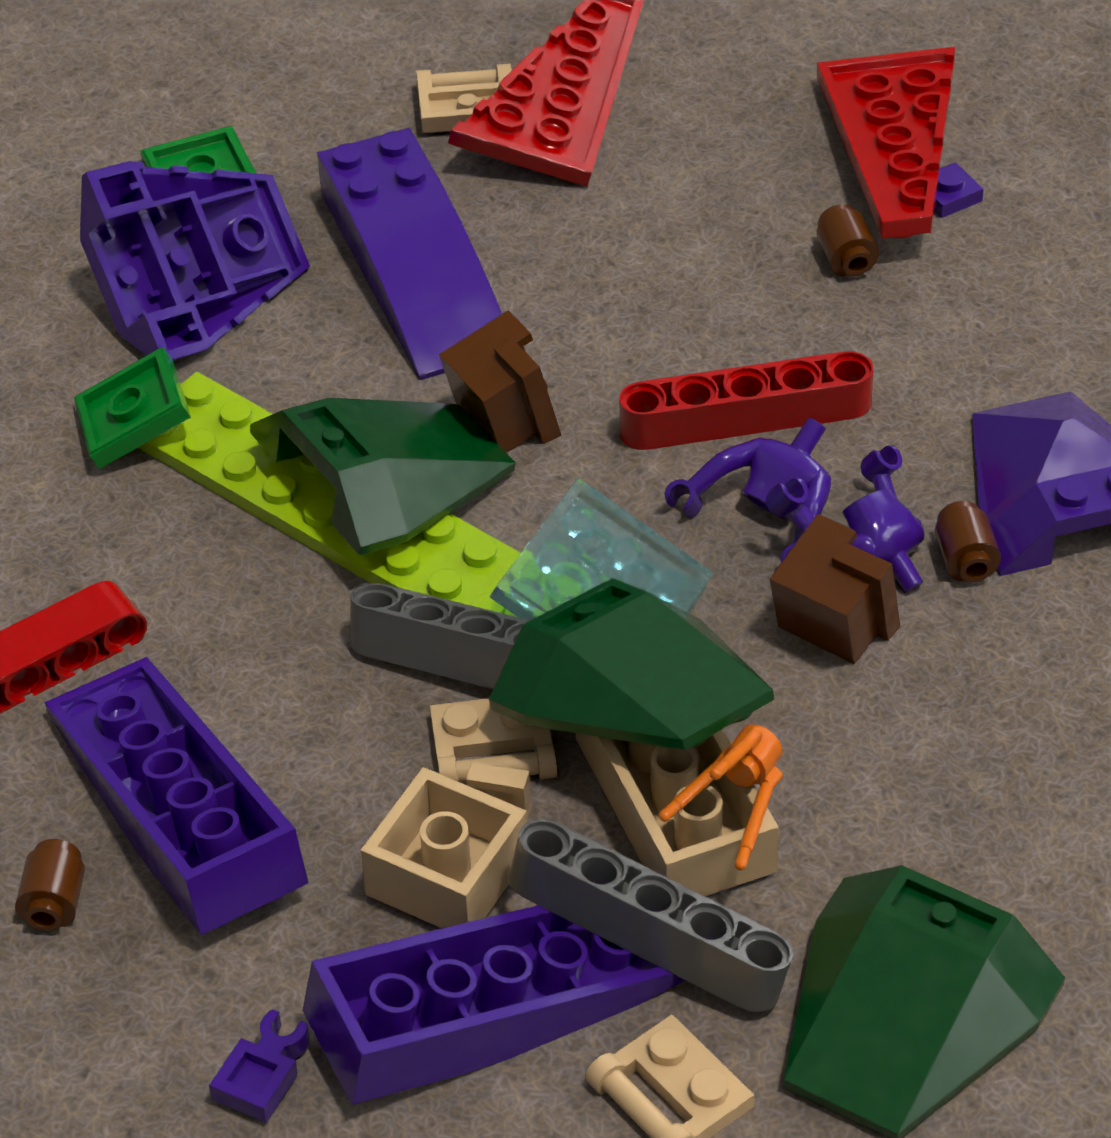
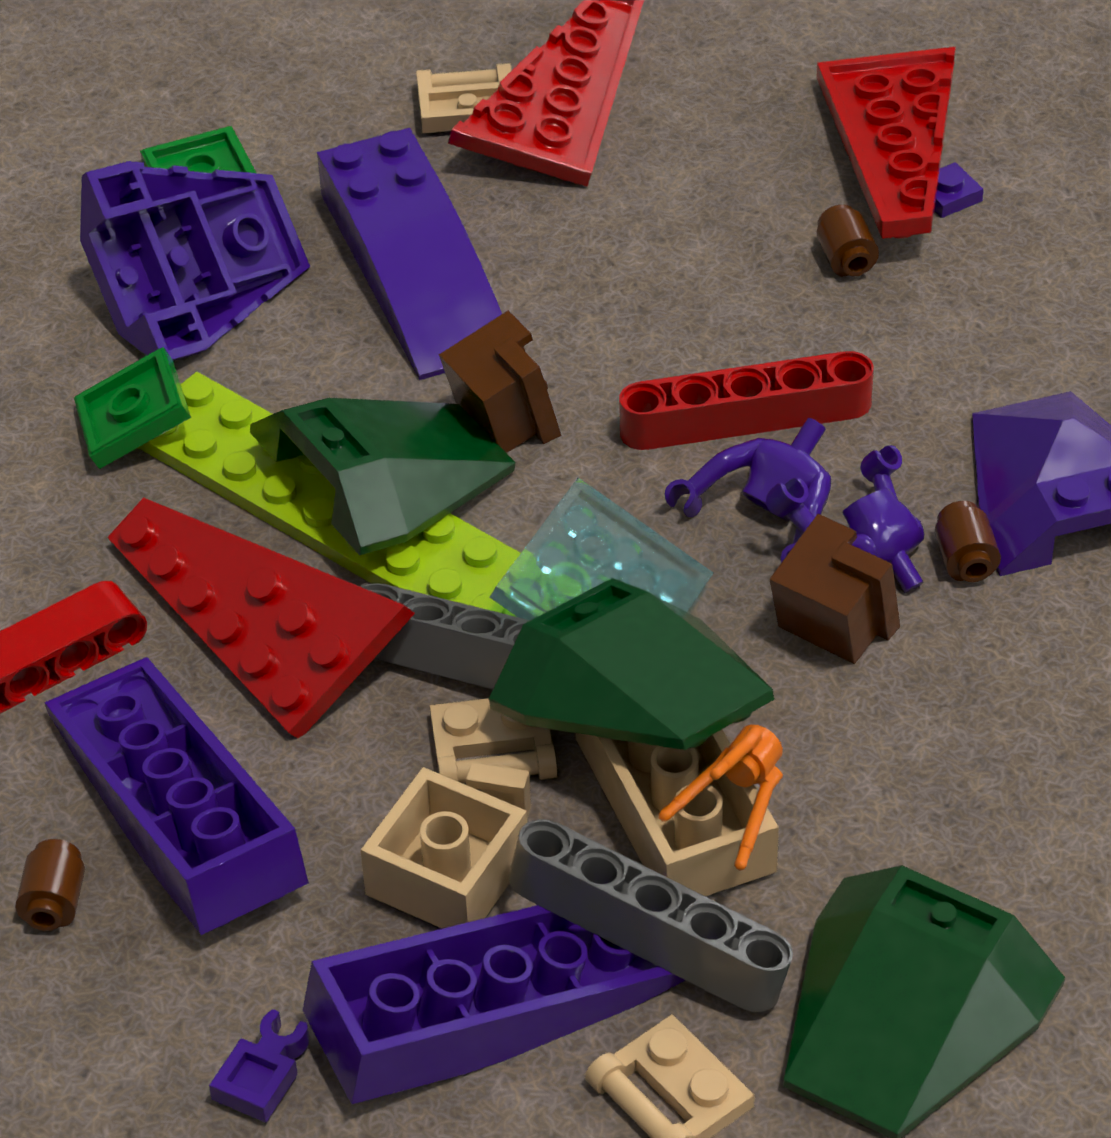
none -> red wing [107,497,415,738]

